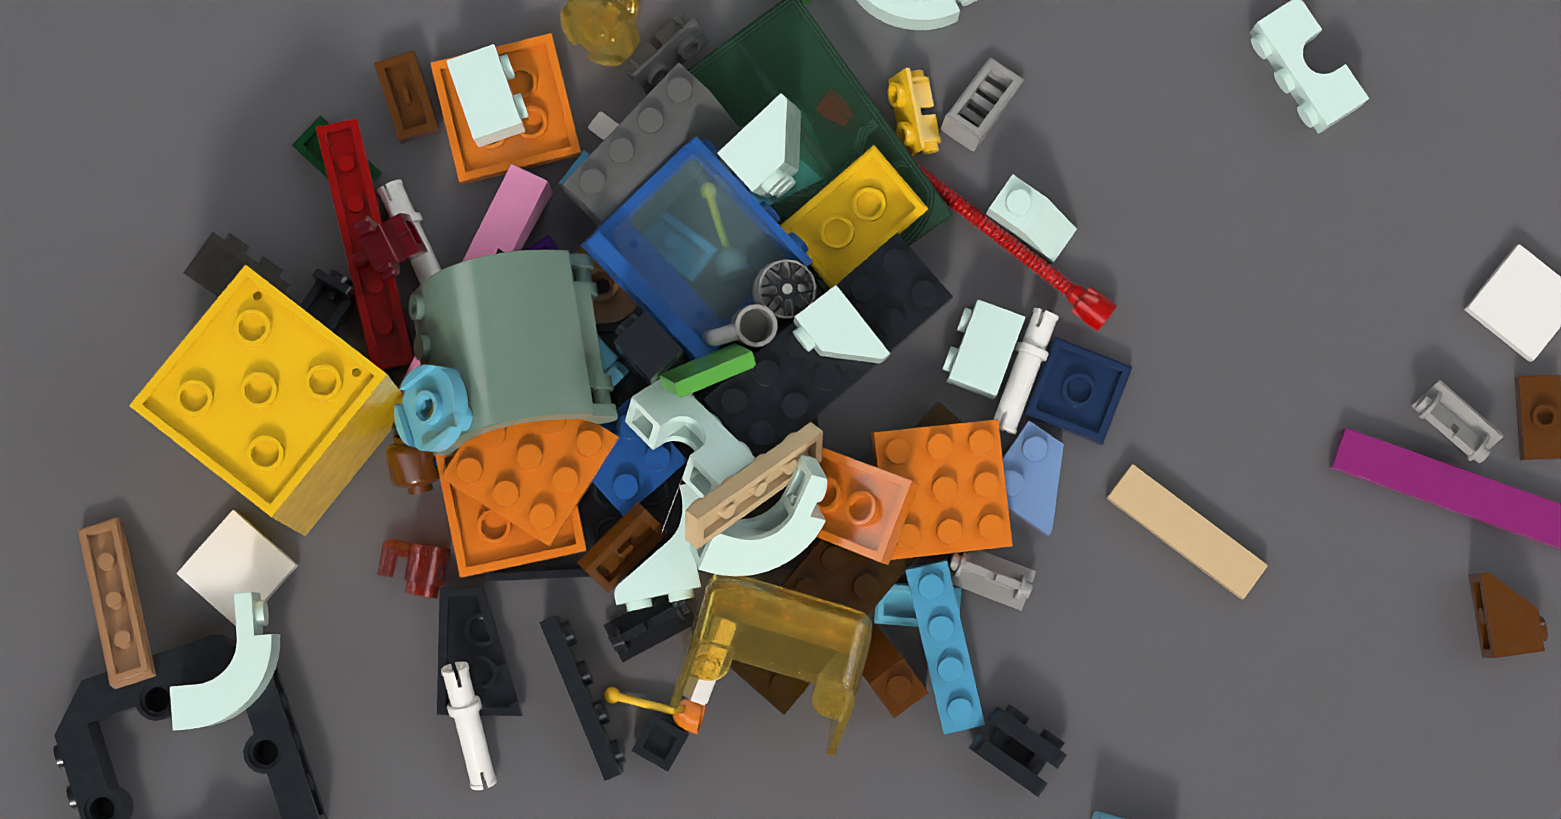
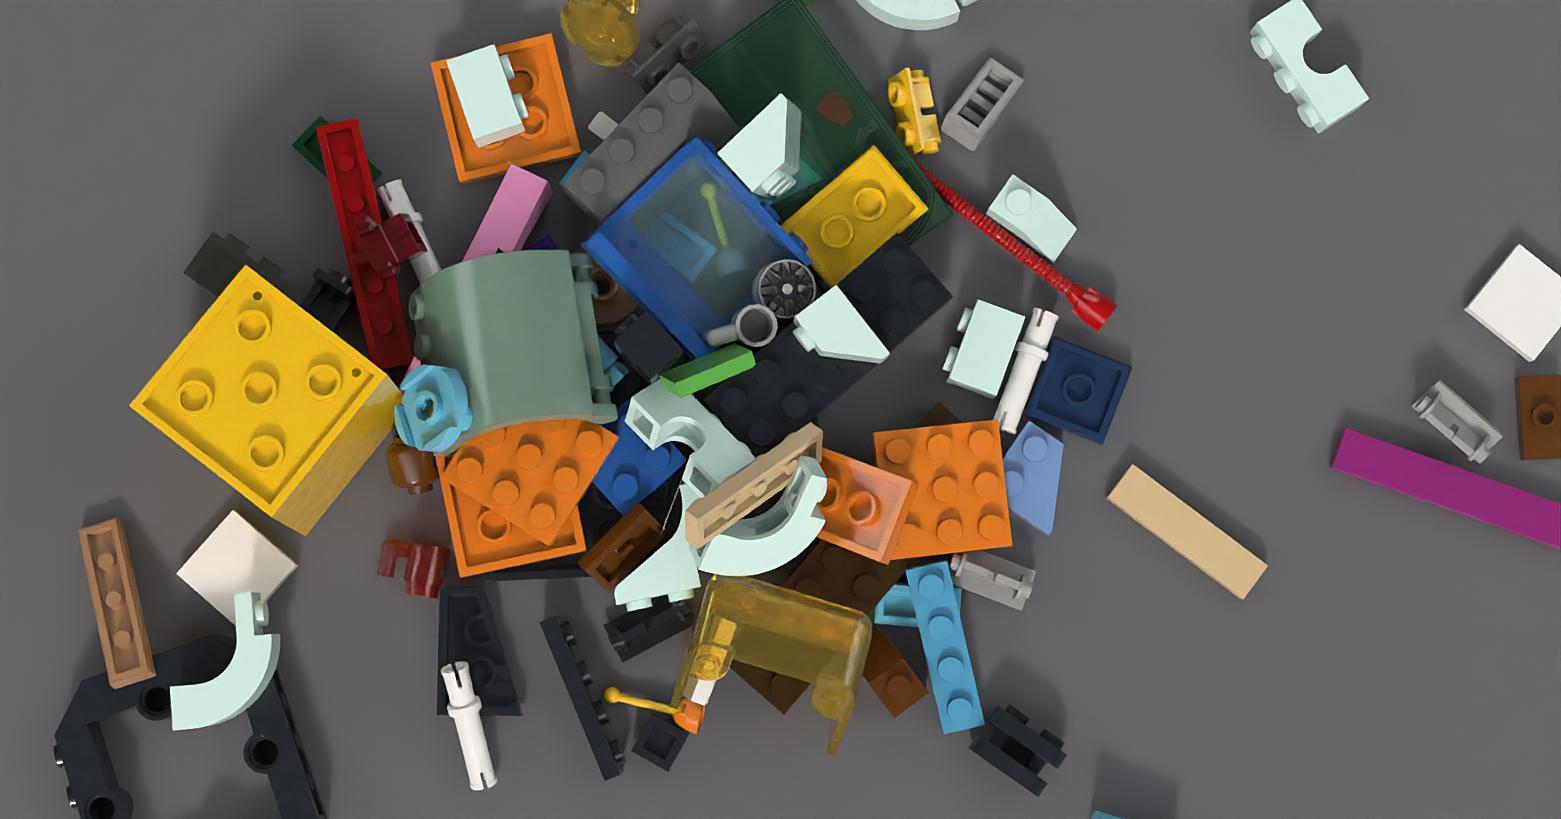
reddish brown plate [374,50,440,144] -> none
reddish brown slope [1468,572,1548,658] -> none

